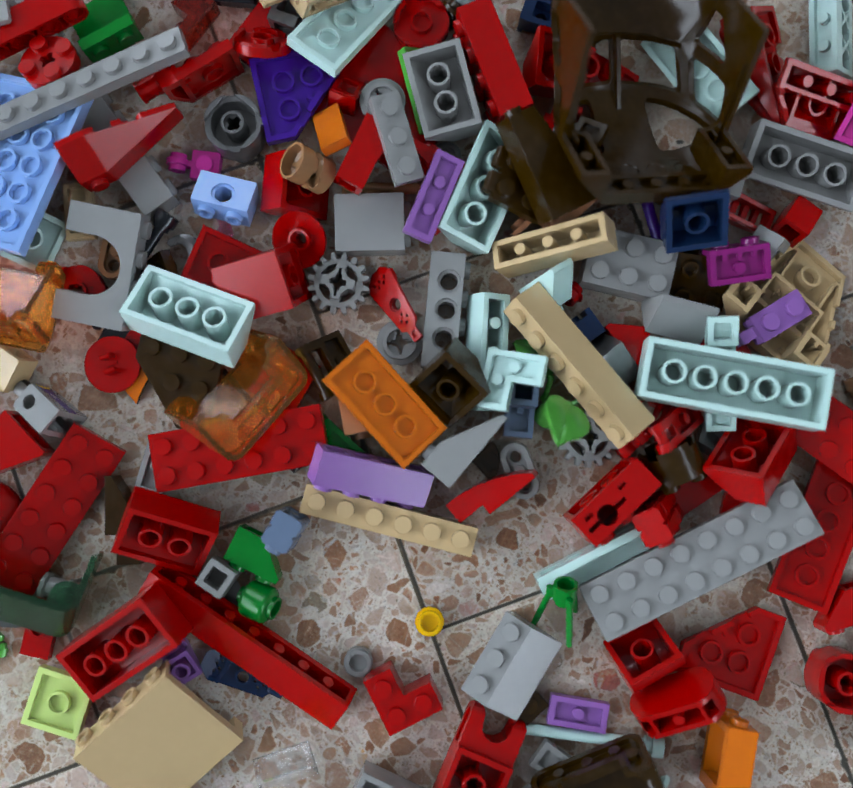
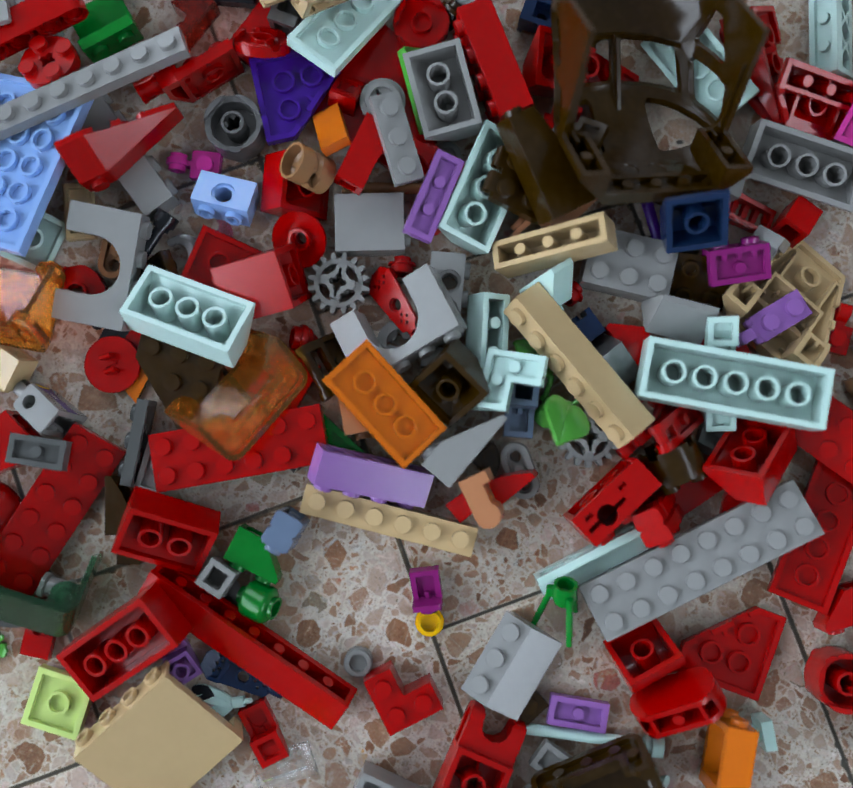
none -> dark grey plate [5,432,72,471]
none -> dark grey plate [118,398,157,487]
none -> light aqua piece [191,684,253,717]
none -> red slope [238,696,289,769]
none -> red plate [289,324,318,350]
none -> light grey arch [330,263,468,374]
none -> red plate [388,255,416,278]
none -> magenta bracket [409,565,444,614]
none -> nougat leg [458,467,505,529]
none -> light aqua tile [750,712,778,752]
none -> red plate [828,303,853,356]

